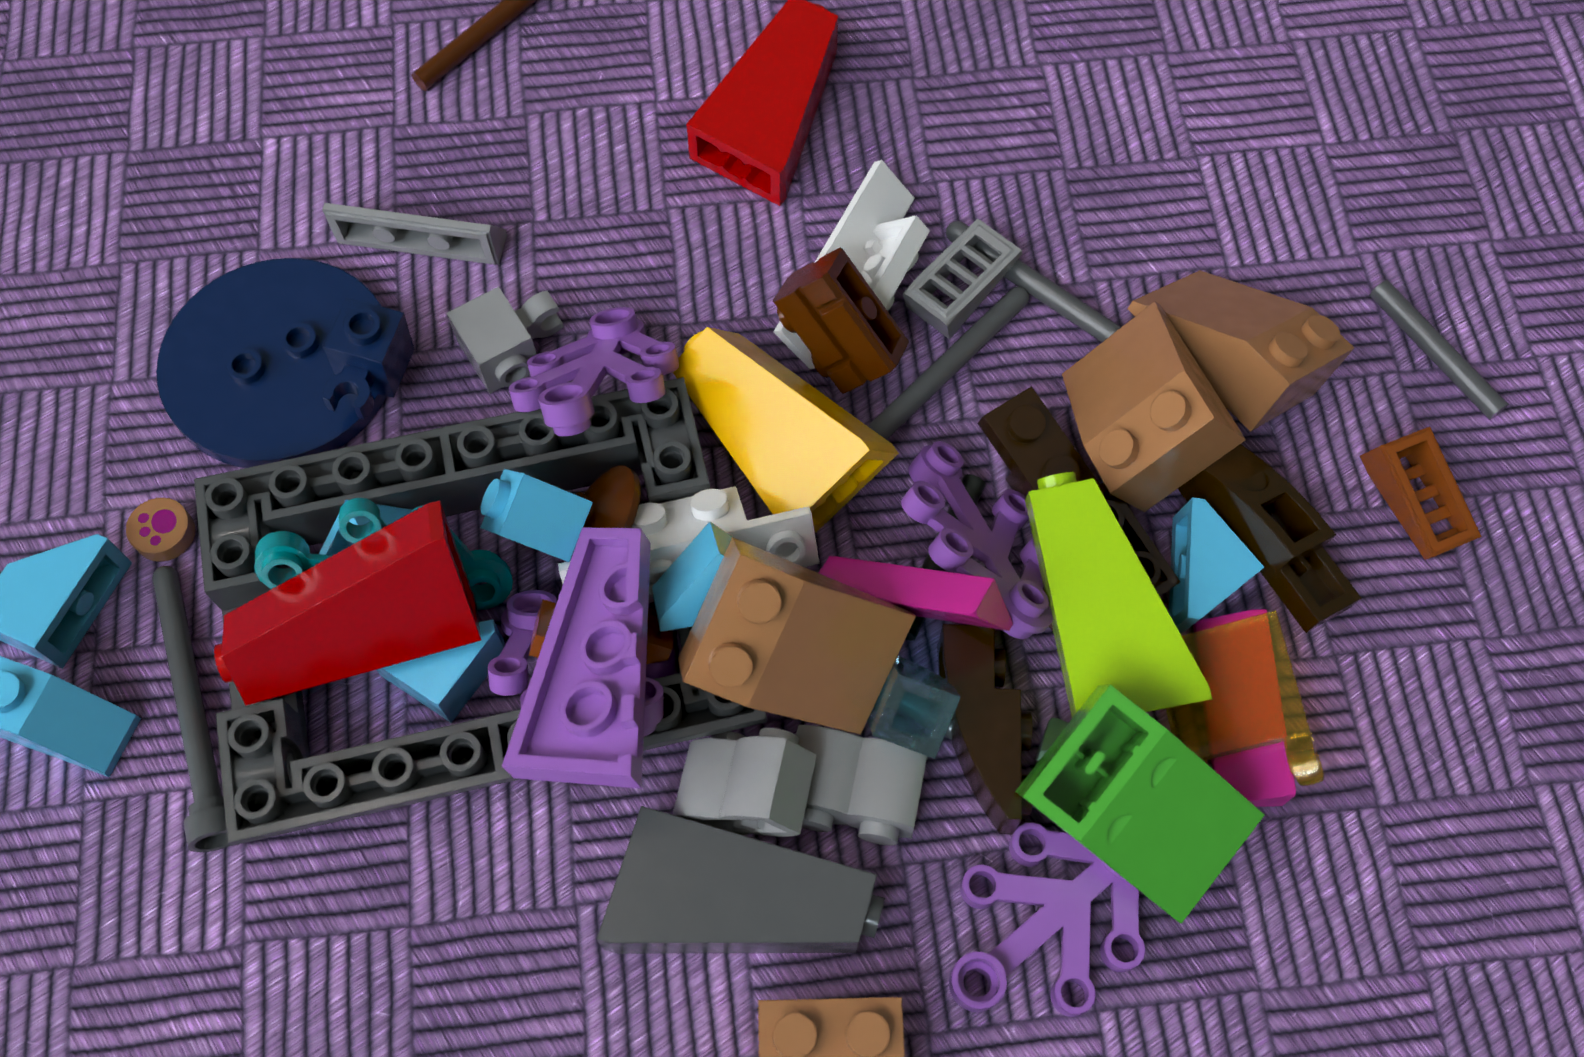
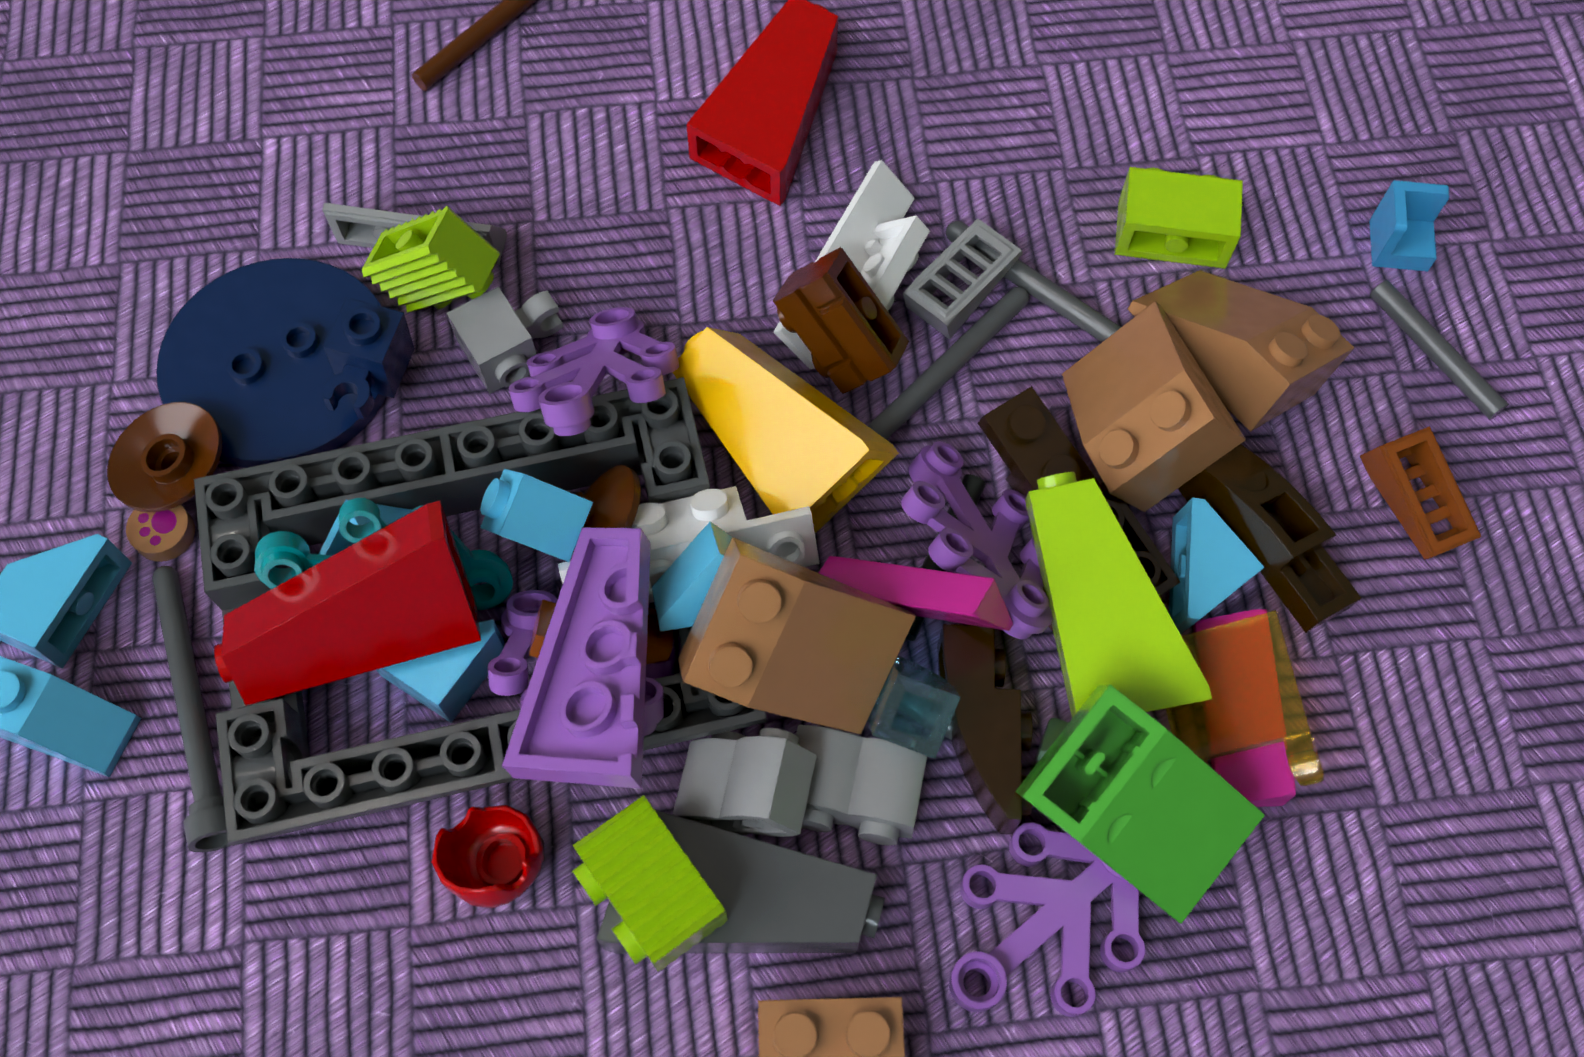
none -> reddish brown dish [107,402,223,512]
none -> lime brick [362,206,500,313]
none -> red hair [431,805,545,908]
none -> lime brick [572,795,727,972]
none -> lime brick [1114,167,1243,269]
none -> dark azure panel [1369,180,1450,271]

